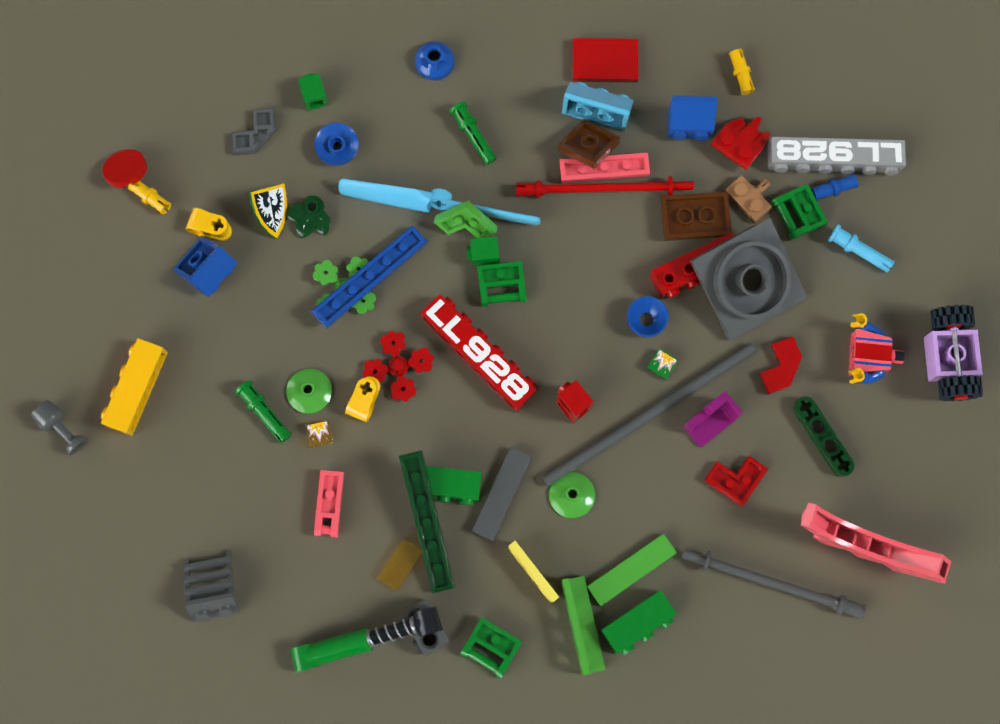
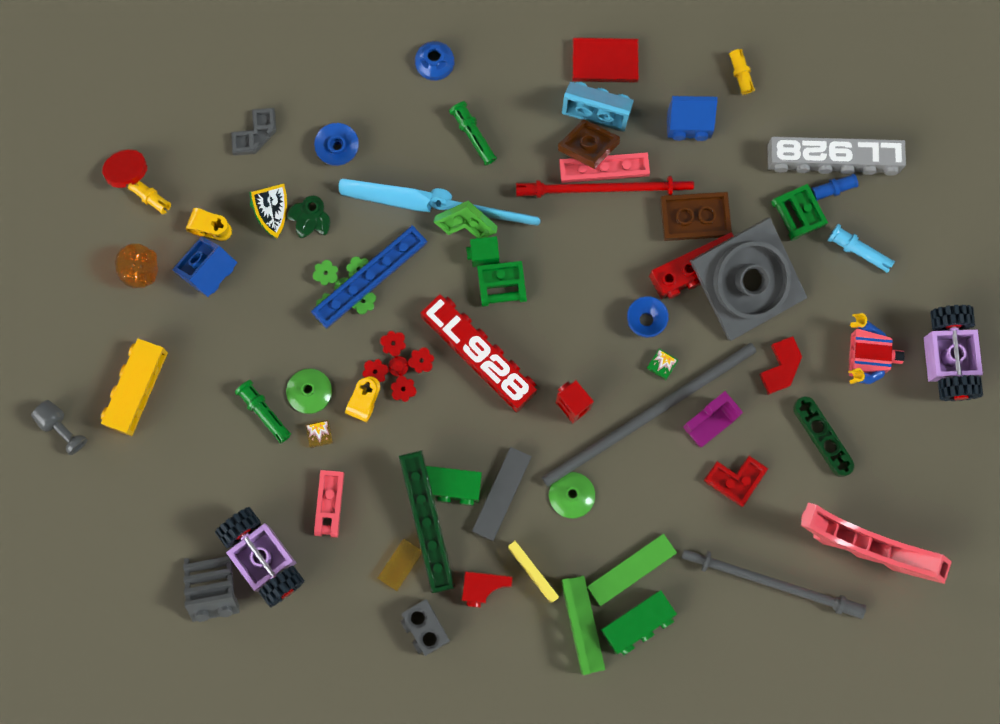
piece [290,607,443,673] -> none
green brick [298,73,328,111] -> none
green plate [460,617,522,679] -> none
red plate [711,116,771,171] -> none
medium nougat plate [725,175,772,223] -> none
none -> clear orange plate [115,244,158,288]
none -> brick [215,507,305,607]
none -> red arch [462,572,513,608]

